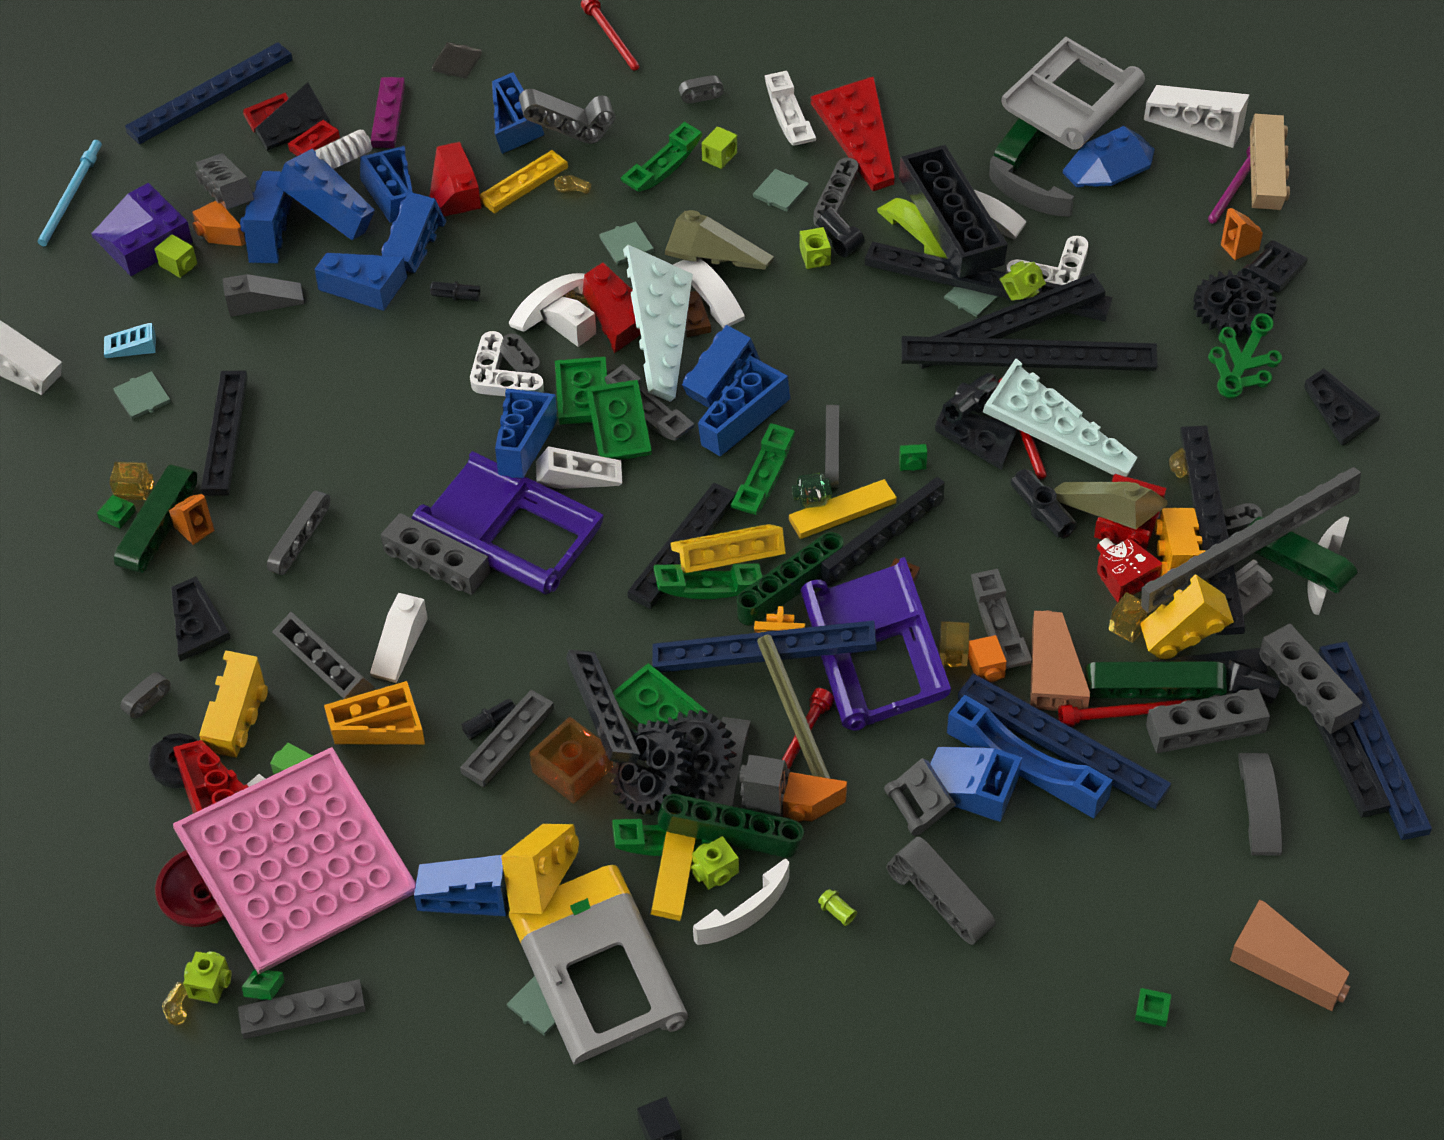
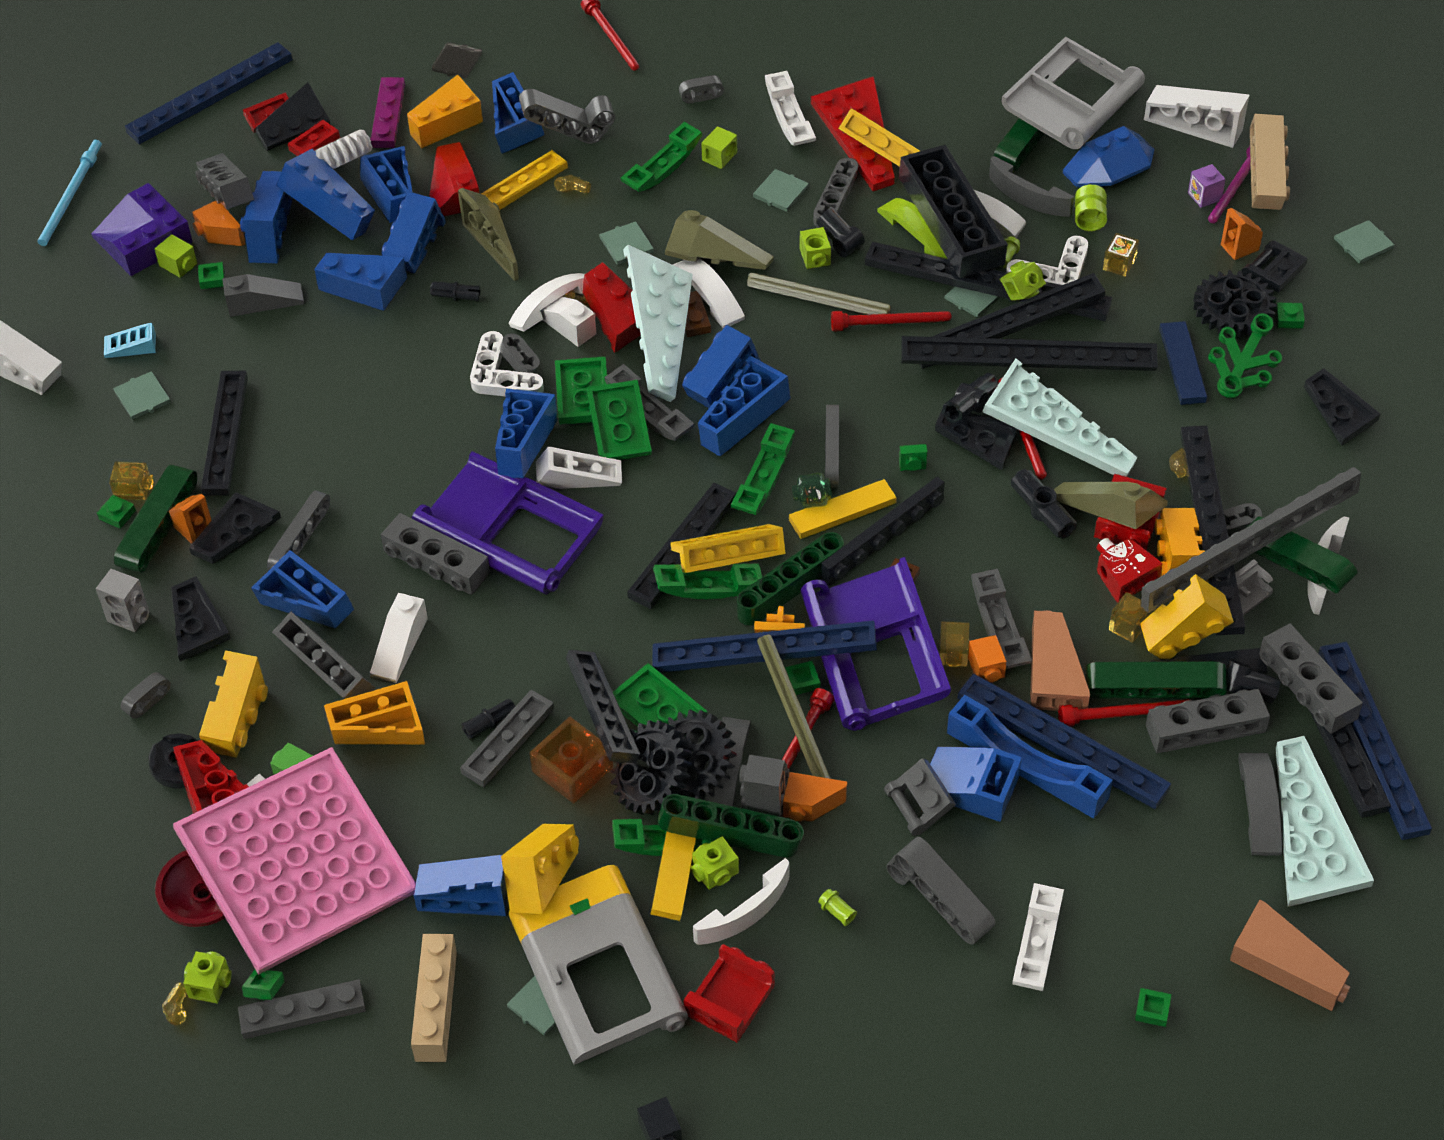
none -> light grey brick [96,569,150,632]
none -> black wing [189,492,281,564]
none -> green plate [198,262,225,289]
none -> blue wedge [251,550,354,628]
none -> light orange wedge [407,75,483,148]
none -> tan brick [411,934,457,1062]
none -> olive wedge [458,188,519,281]
none -> red panel [684,944,775,1043]
none -> olive axle [747,272,891,315]
none -> green plate [785,661,820,695]
none -> red piece [831,311,952,331]
none -> yellow fence [838,108,920,167]
none -> lime pin [1000,236,1020,268]
none -> white slope [1012,883,1064,991]
none -> lime wheel [1075,184,1107,231]
none -> clear yellow brick [1103,233,1139,277]
none -> dark blue tile [1159,321,1207,405]
none -> medium lavender brick [1188,164,1225,208]
none -> green plate [1276,302,1305,328]
none -> light aqua wing [1276,736,1374,907]
none -> sand green piece [1334,220,1395,264]

